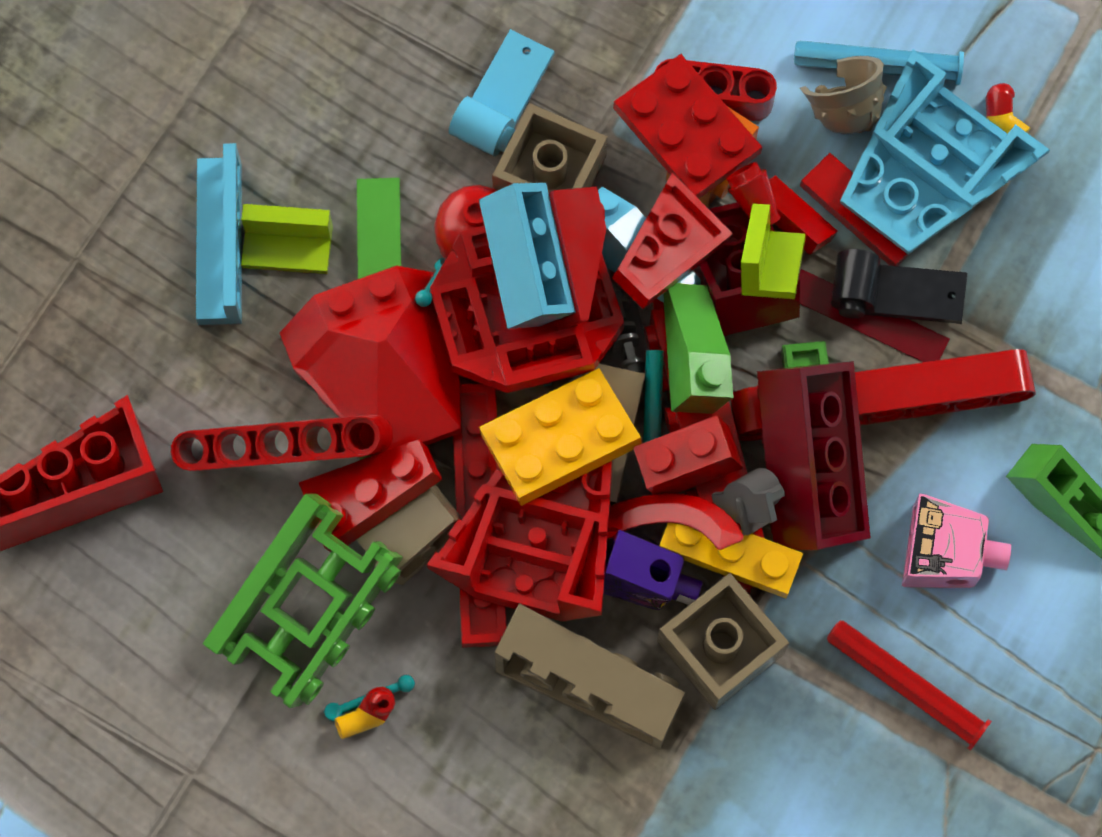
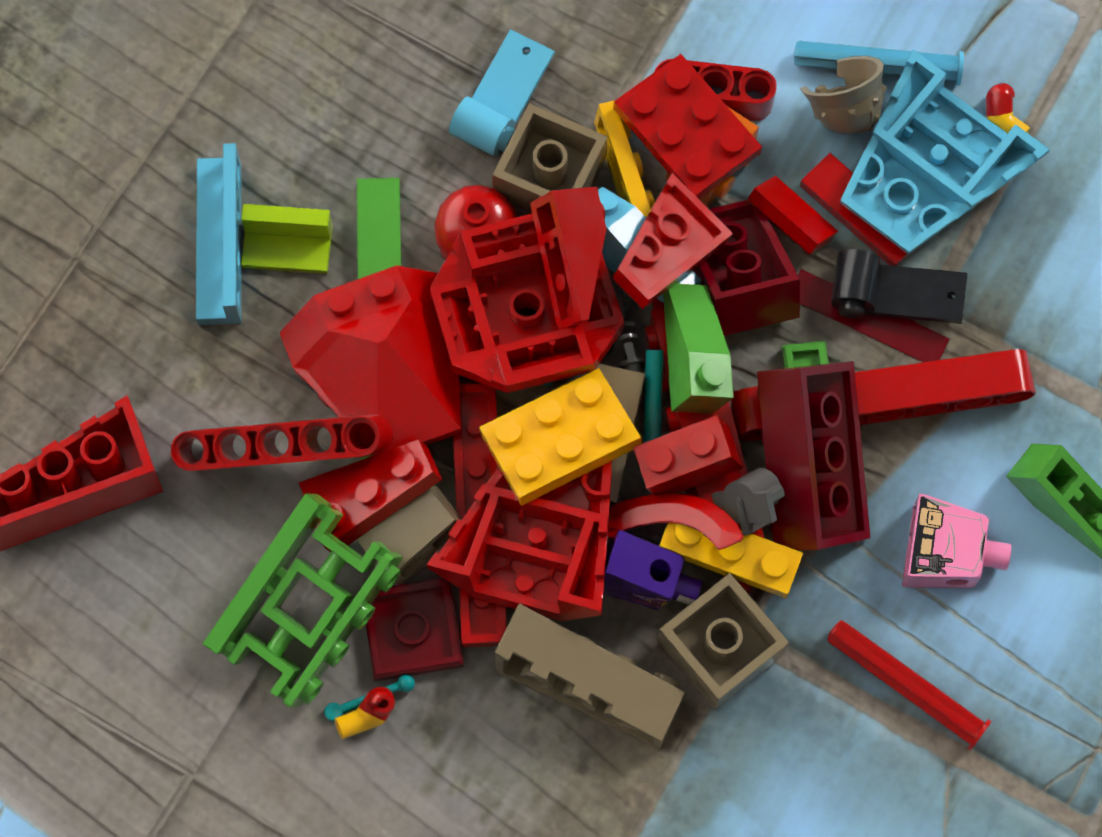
teal hinge [415,258,446,307] -> none
medium azure brick [479,183,575,329] -> none
red cone [726,162,781,225] -> none
lime panel [741,204,805,299] -> none
none -> dark red tile [366,578,464,682]
none -> yellow plate [594,100,655,217]

